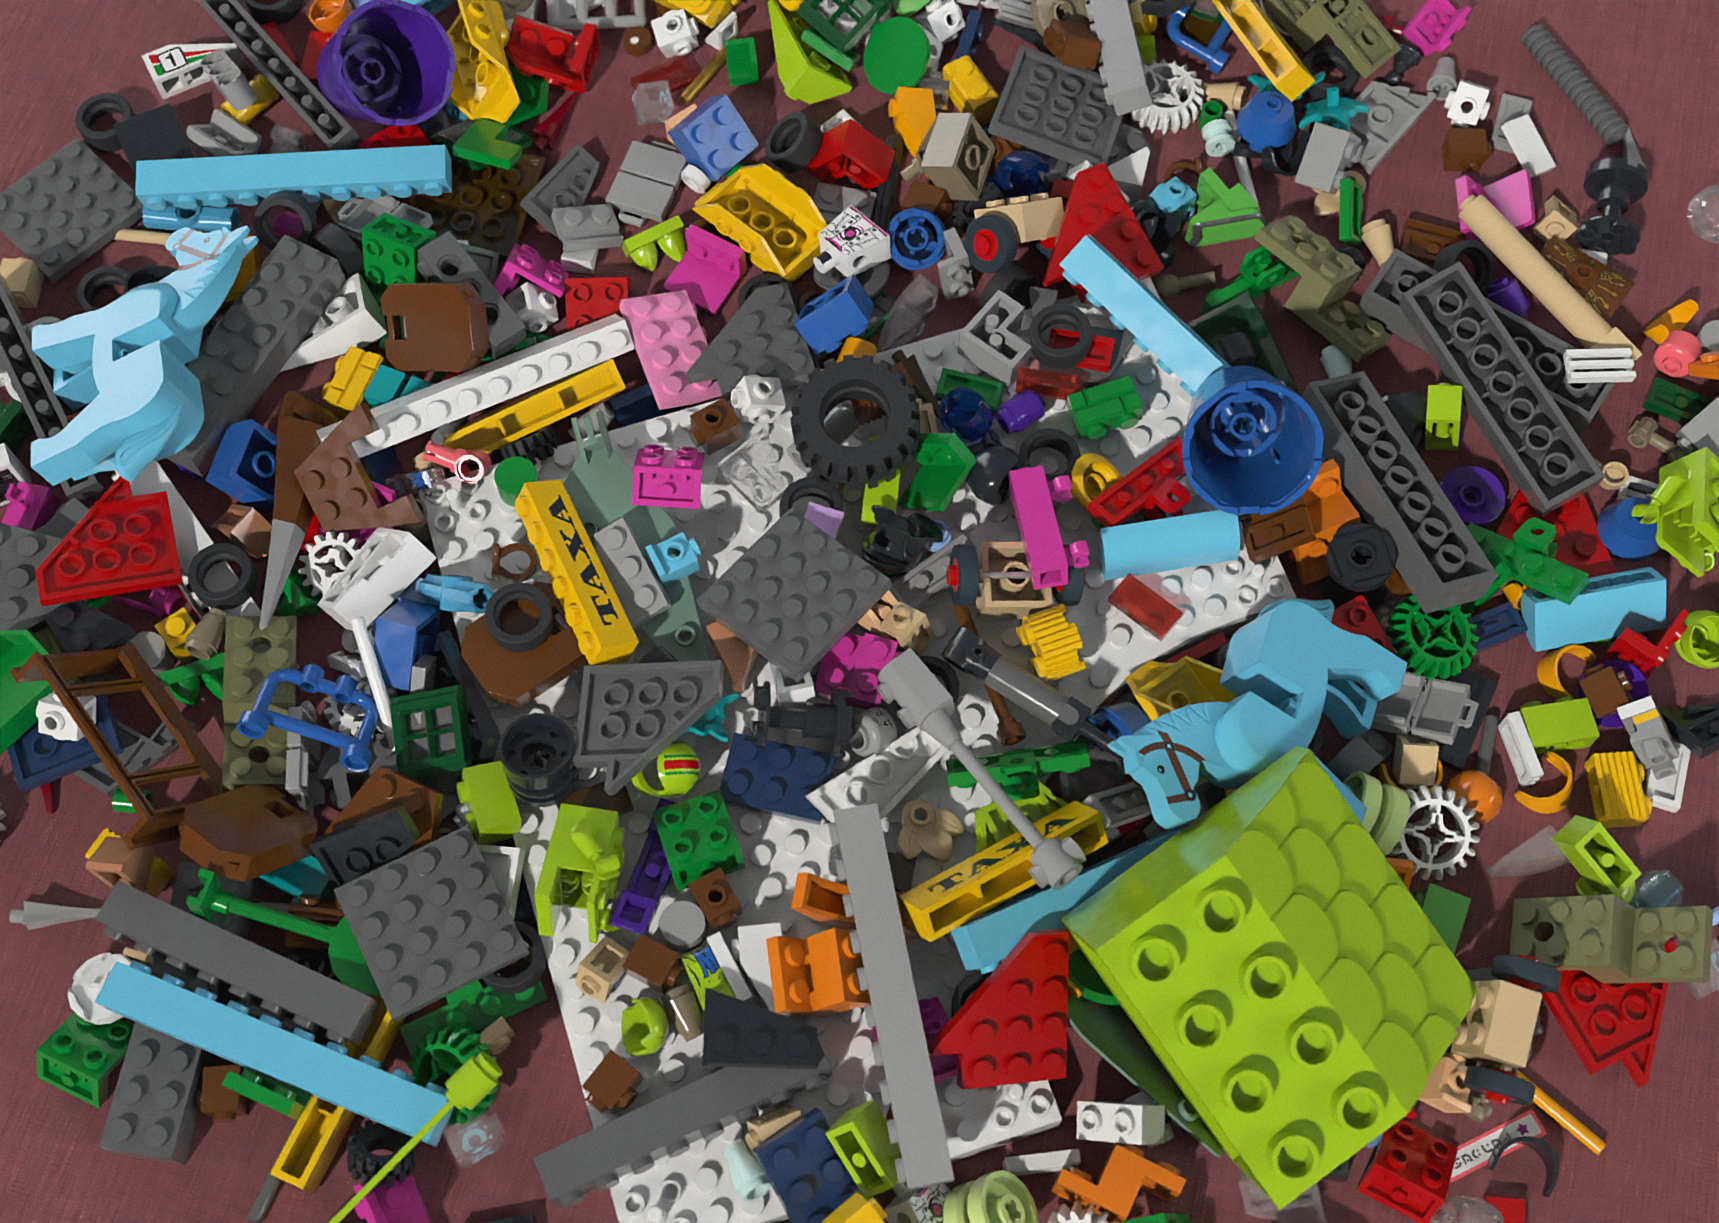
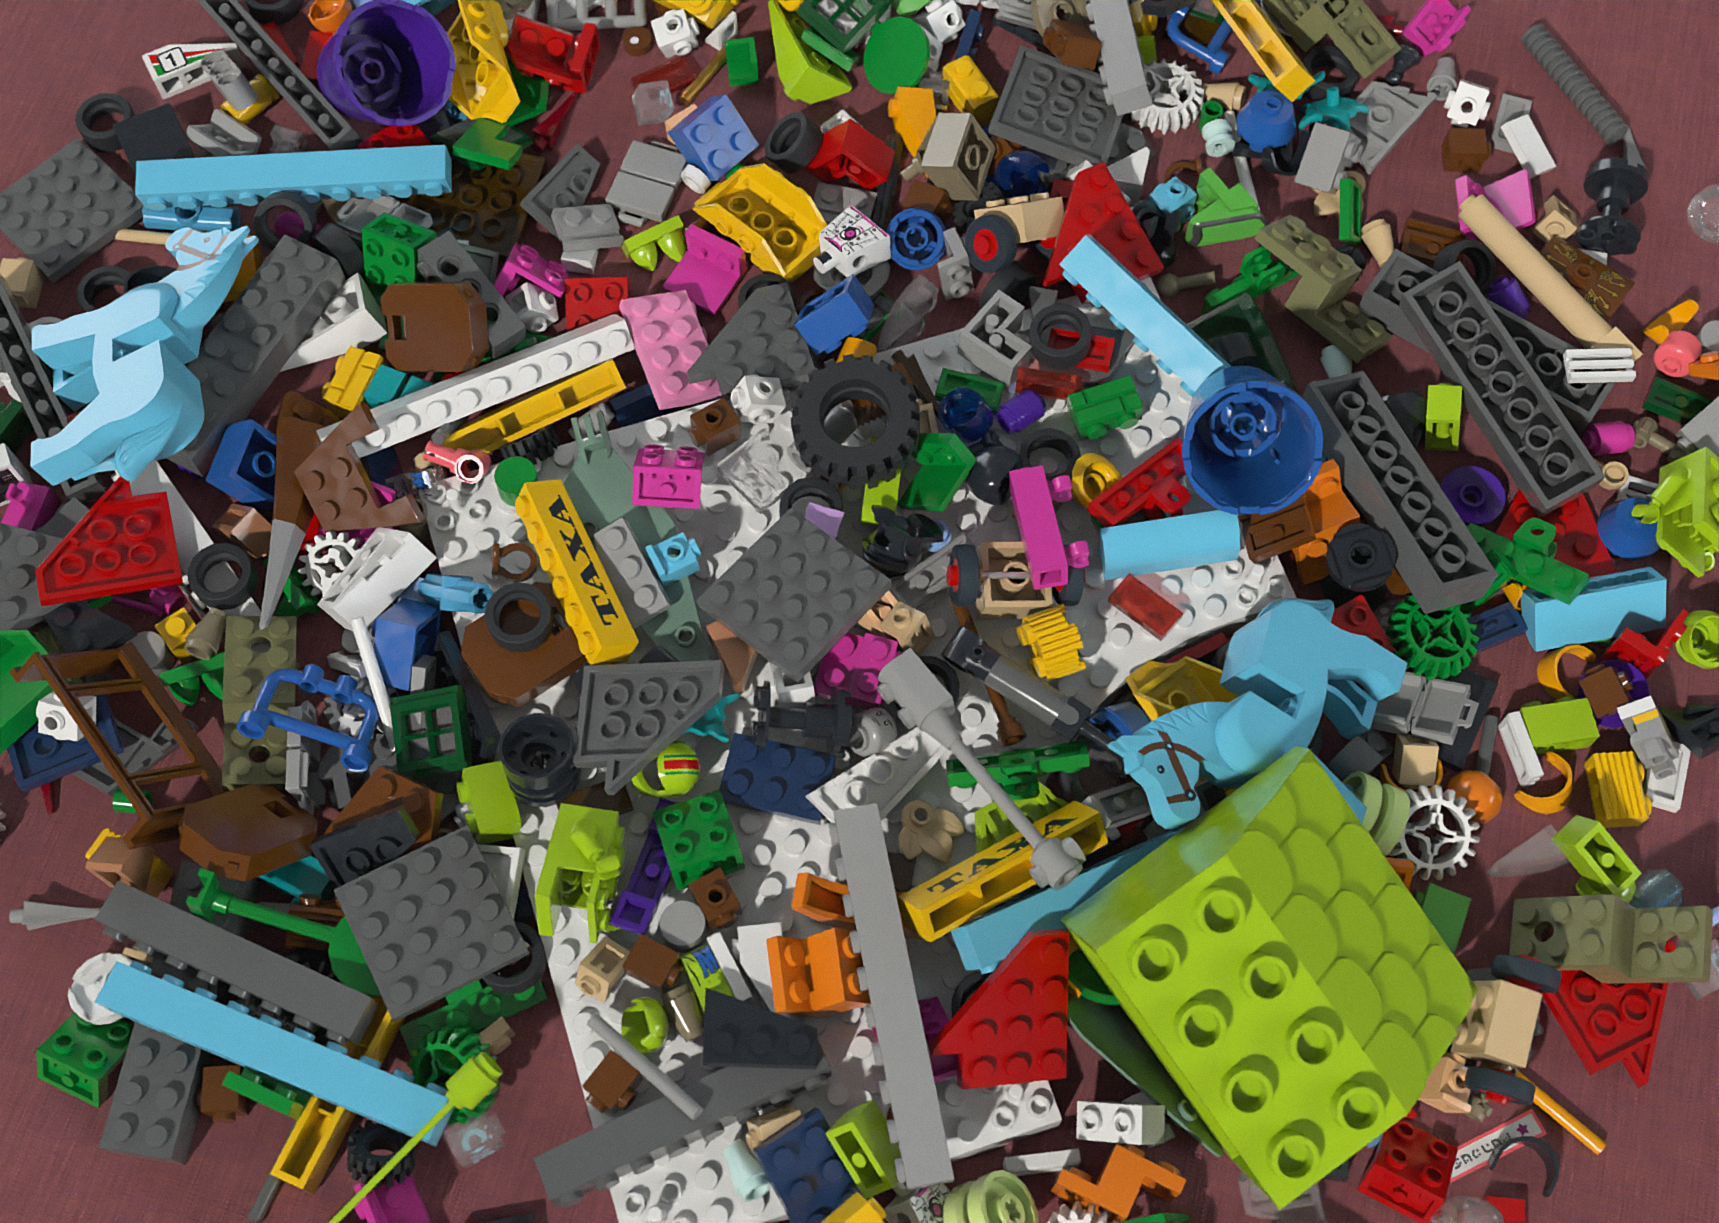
none -> light grey bar [587,1014,703,1120]
none -> dark pink brick [1582,421,1635,456]

